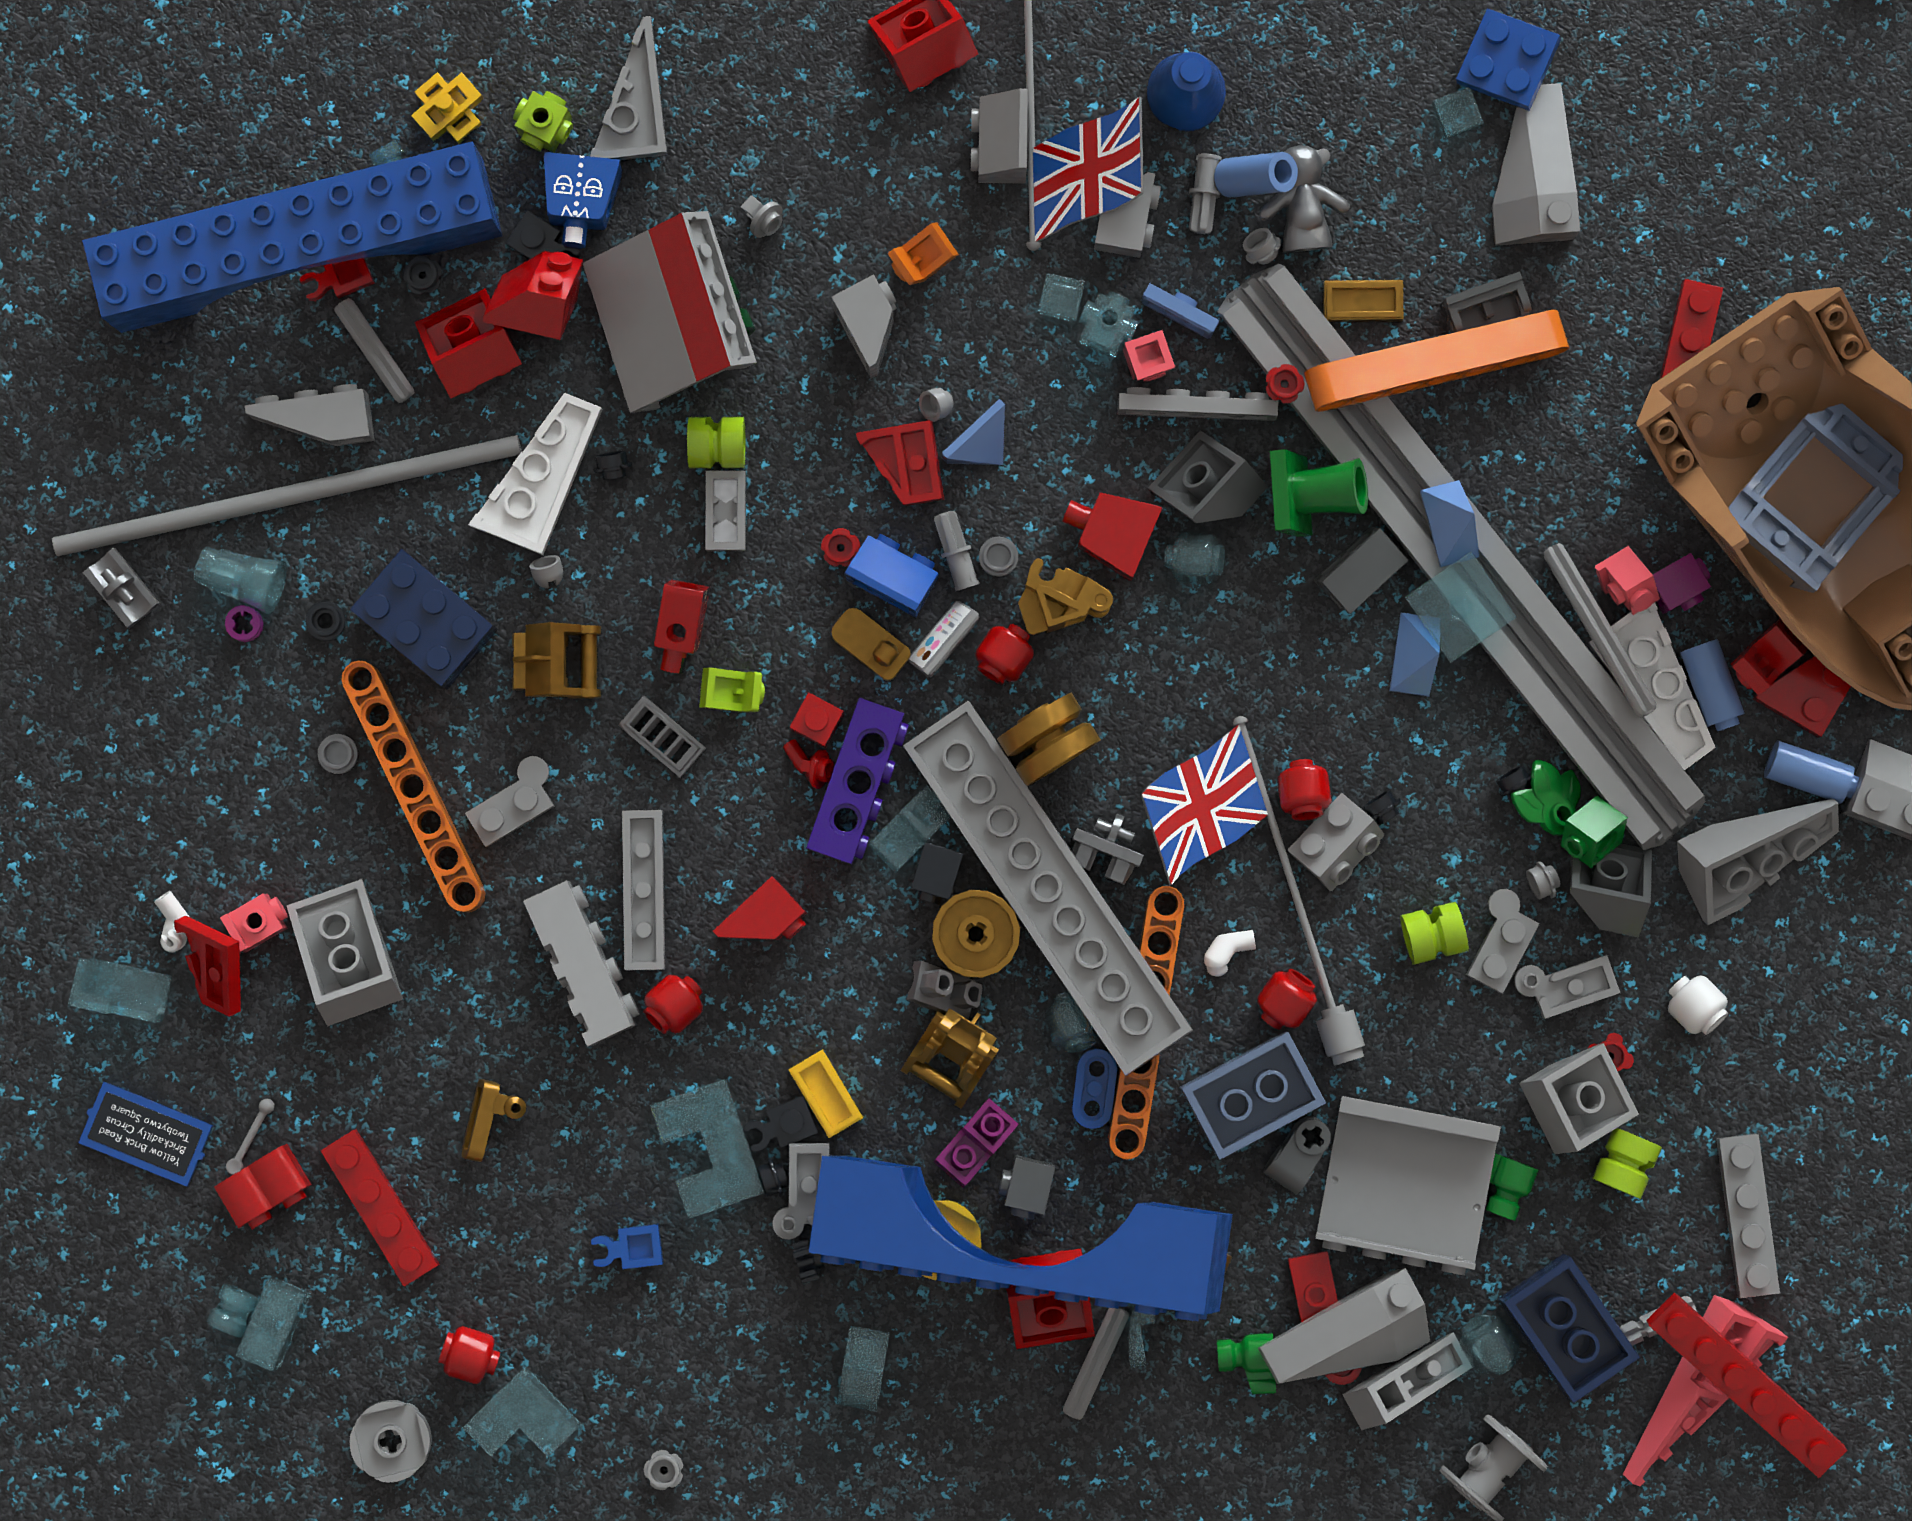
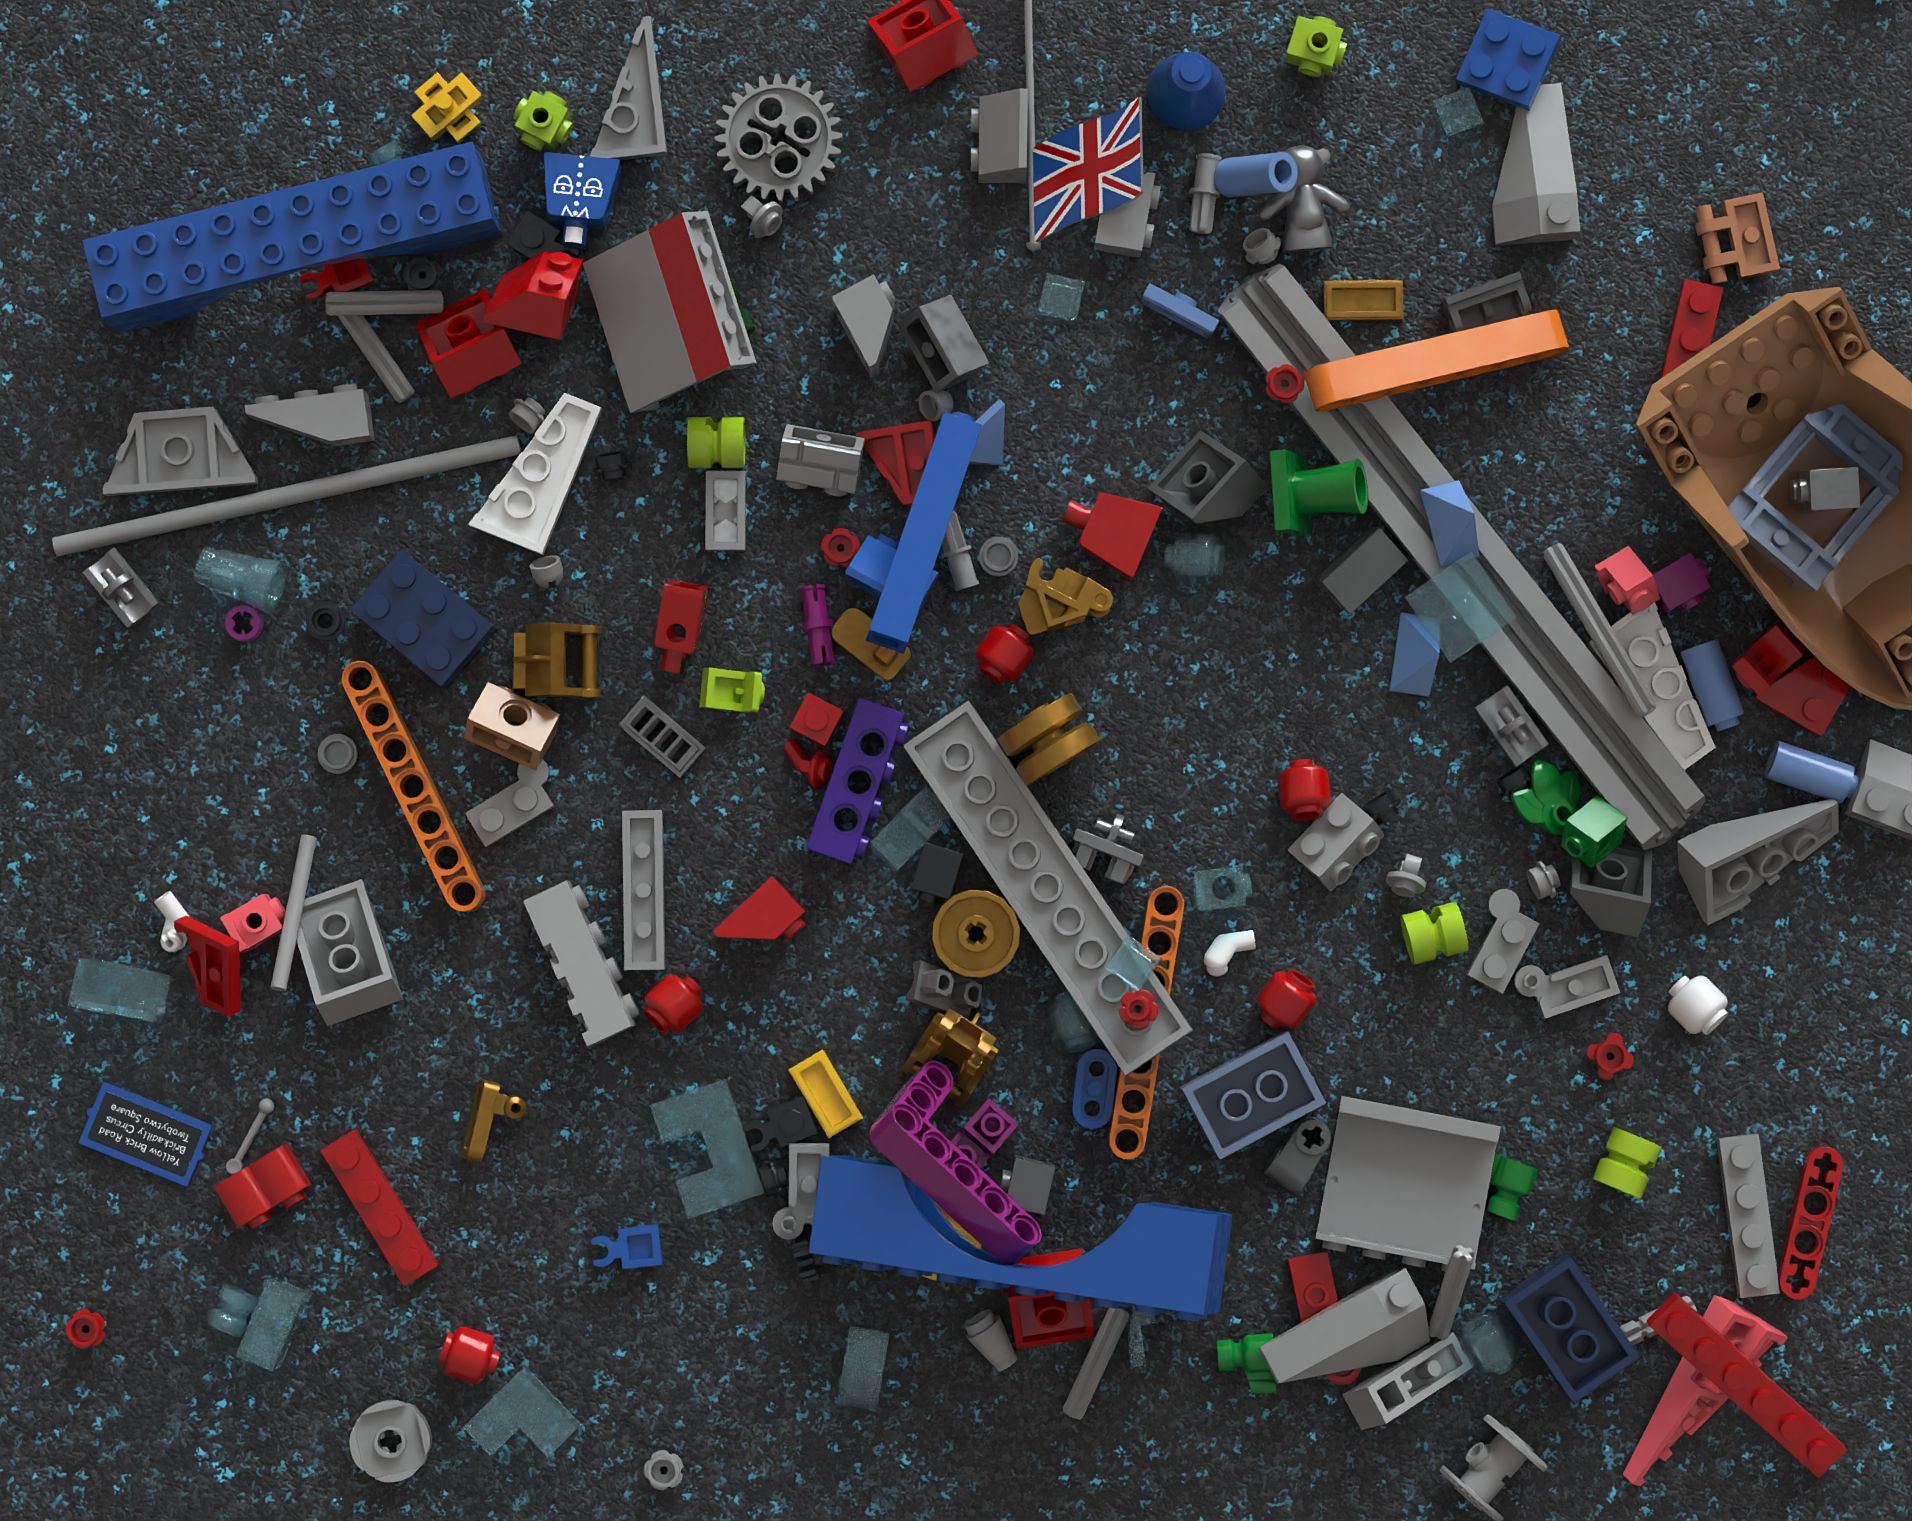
orange bracket [888,222,959,285] -> none
slope [908,601,979,678] -> none
clear light blue brick [1079,292,1139,358] -> none
light grey plate [1117,387,1278,421] -> none
coral brick [1123,330,1175,382] -> none
flag [1141,716,1365,1066] -> none
light grey slope [1519,1043,1639,1154] -> none
none -> red plate [66,1309,105,1349]
none -> light grey wing [103,407,258,496]
none -> light grey bar [270,835,317,991]
none -> light grey axle [325,290,444,316]
none -> medium nougat brick [464,682,560,770]
none -> light grey plate [509,397,545,434]
none -> light grey gear [714,73,843,204]
none -> light grey brick [776,424,865,496]
none -> magenta pin [800,584,836,667]
none -> blue brick [866,412,982,654]
none -> magenta beam [870,1060,1042,1265]
none -> flat silver brick [897,295,989,393]
none -> light grey cone [964,1309,1018,1371]
none -> clear light blue tile [1105,935,1162,991]
none -> red plate [1118,989,1159,1029]
none -> clear light blue brick [1191,866,1252,912]
none -> lime brick [1284,16,1347,77]
none -> light grey plate [1386,854,1426,897]
none -> light grey axle [1428,1245,1474,1340]
none -> flat silver hips [1474,685,1548,767]
none -> nougat plate [1695,192,1780,285]
none -> red beam [1777,1146,1843,1300]
none -> flat silver brick [1790,467,1860,512]

